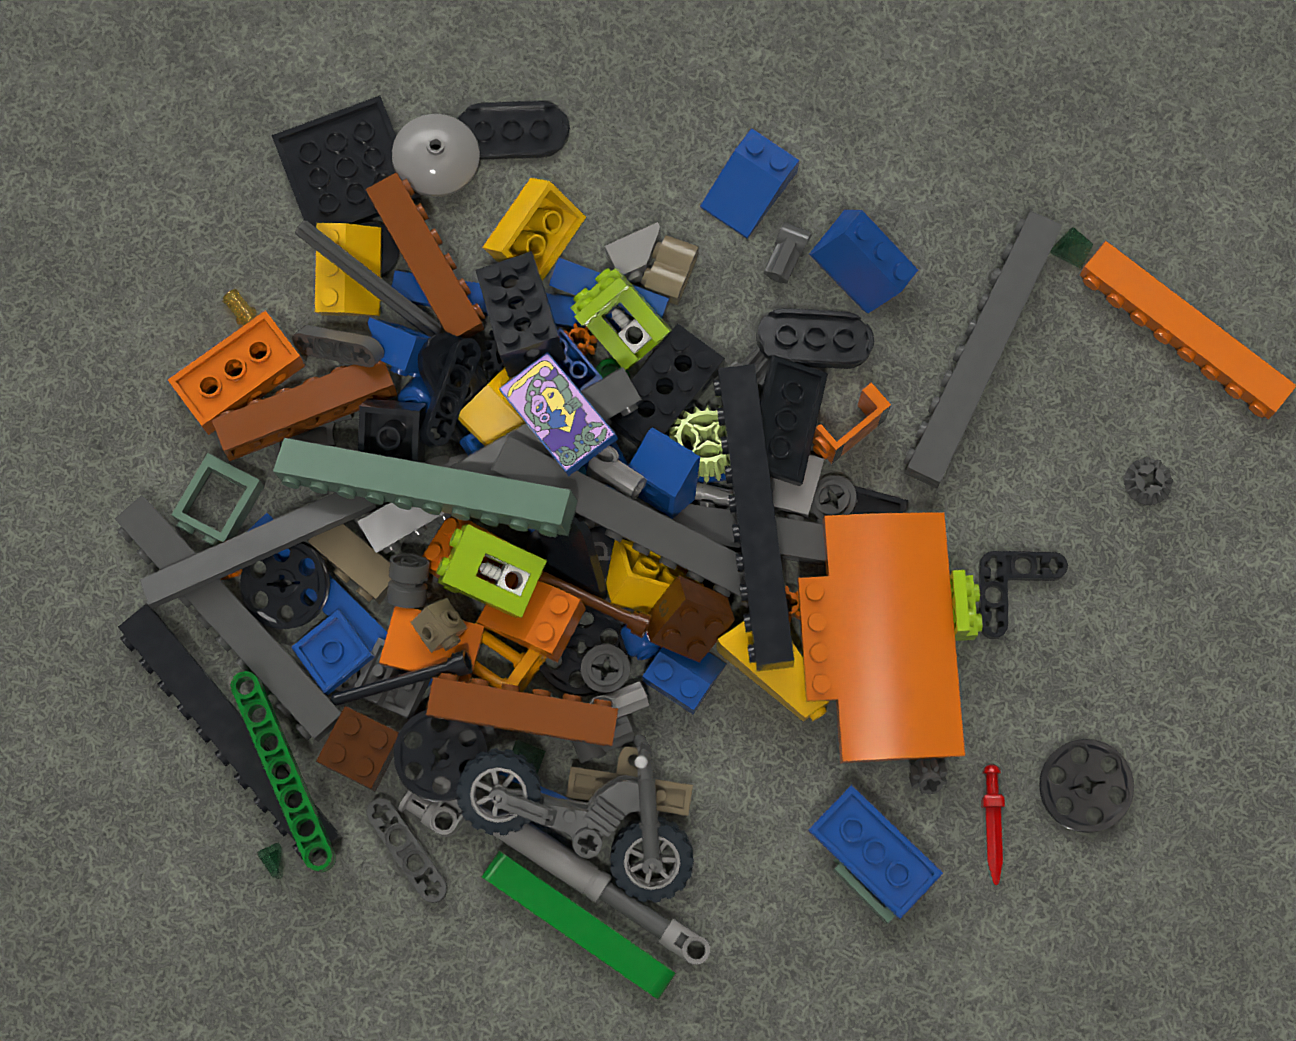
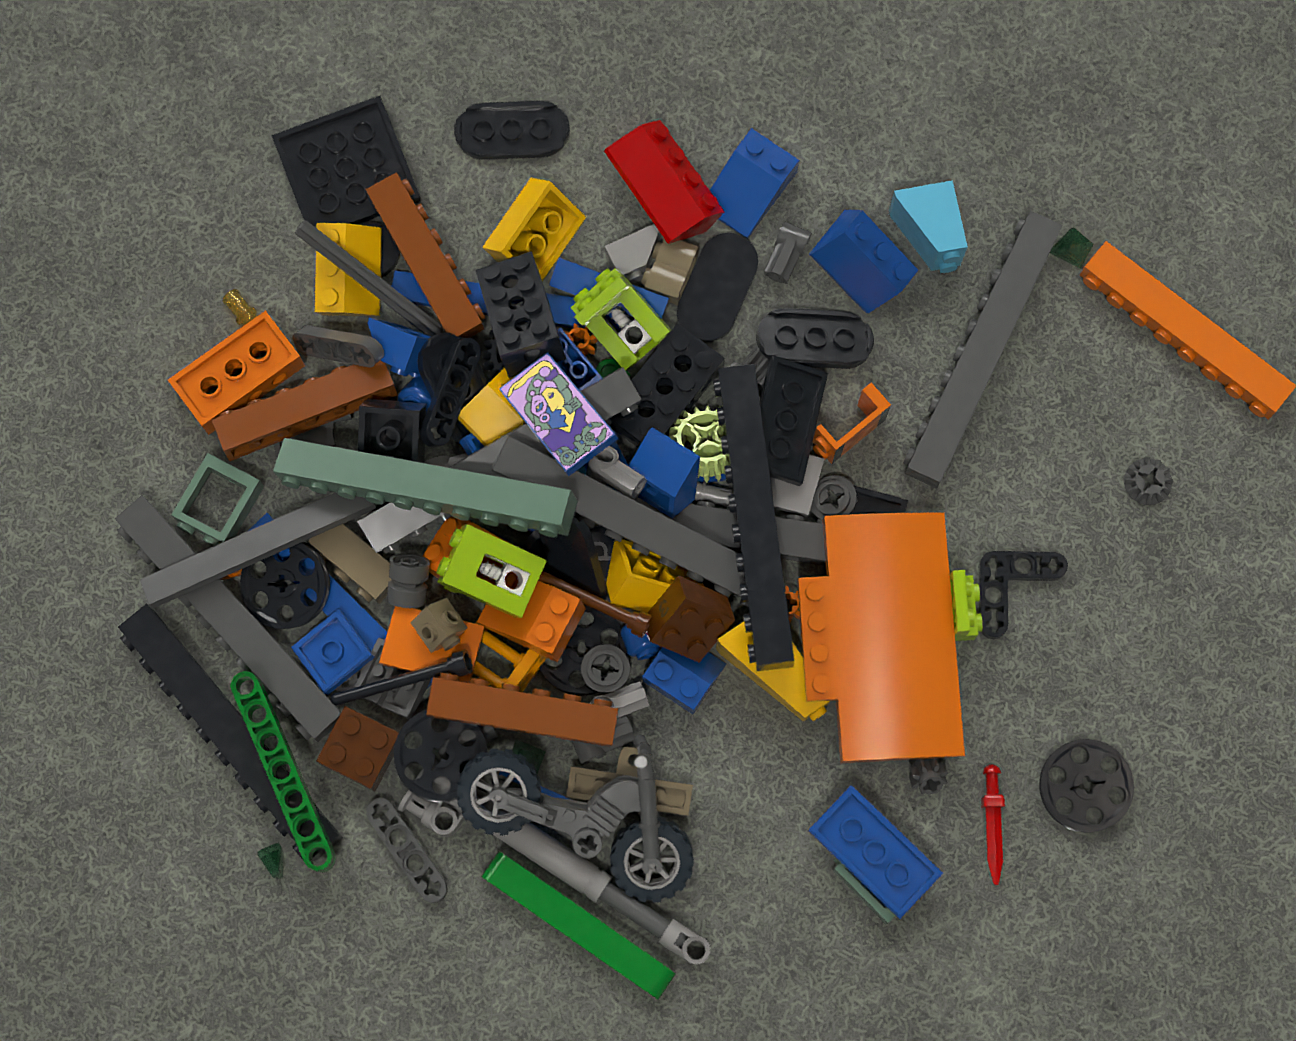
light grey dish [392,114,480,197] -> none
none -> red slope [604,120,724,244]
none -> black tile [677,233,758,343]
none -> medium azure slope [889,180,968,273]

